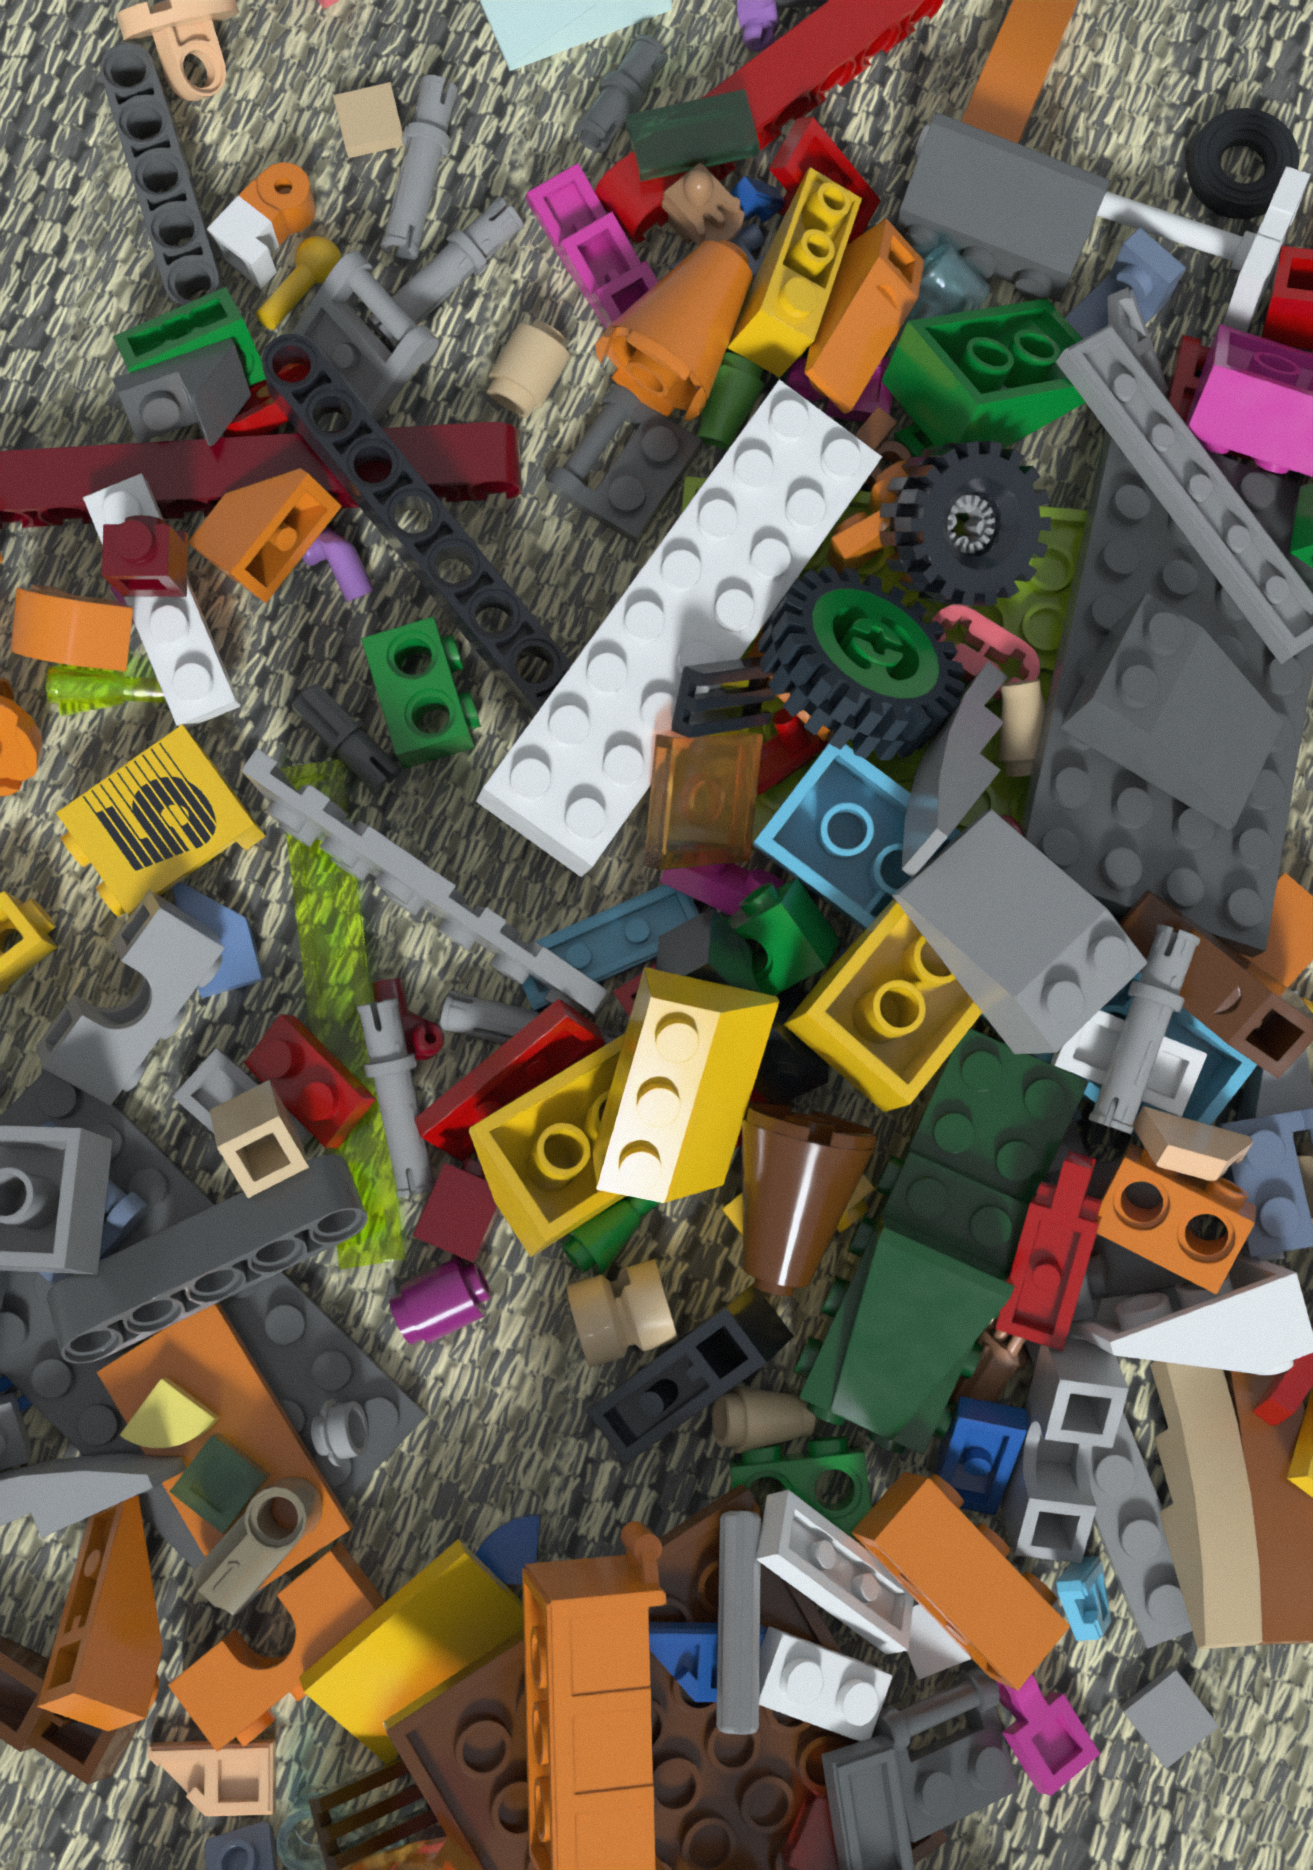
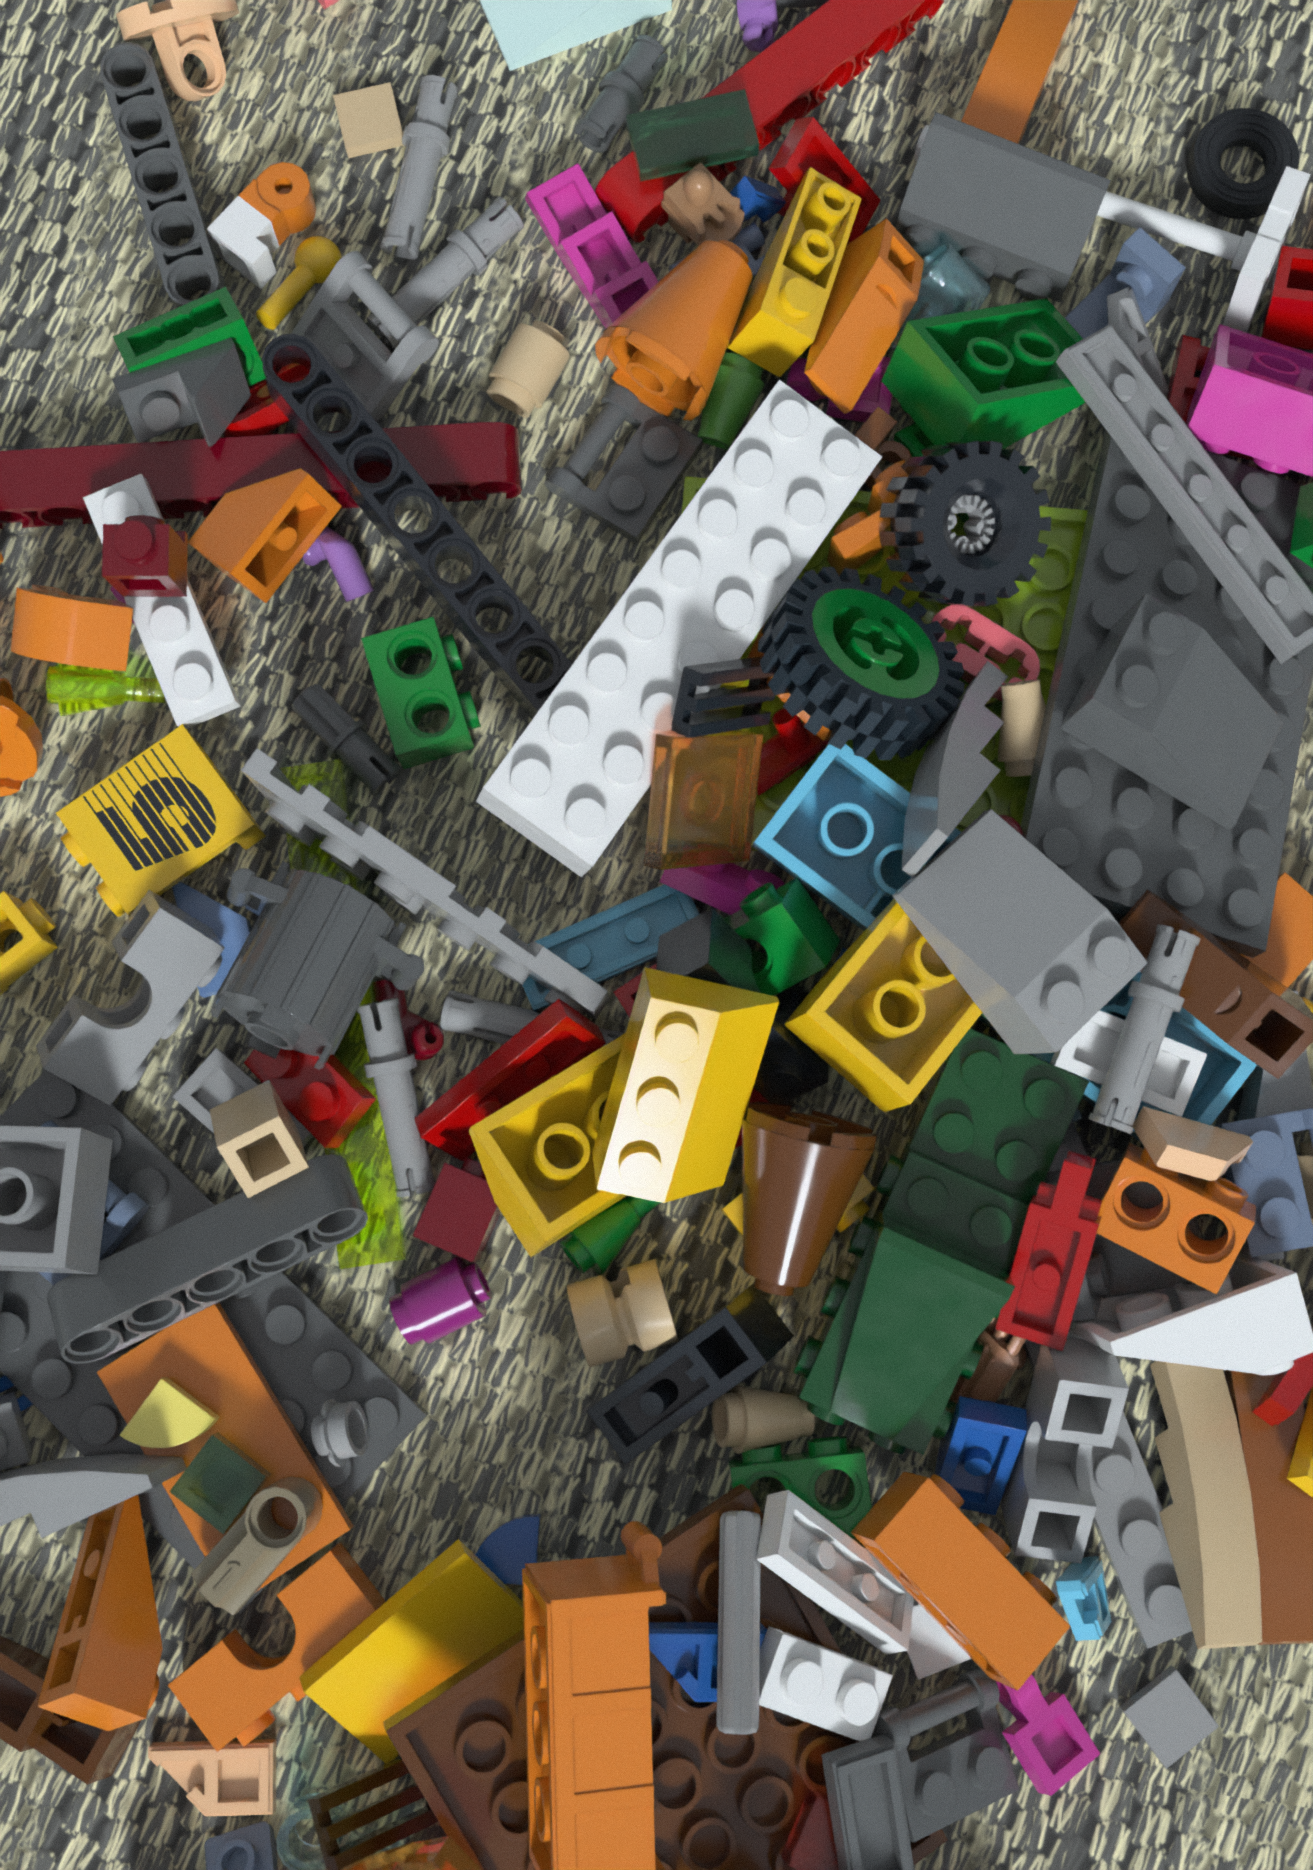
none -> dark grey container [211,861,424,1070]

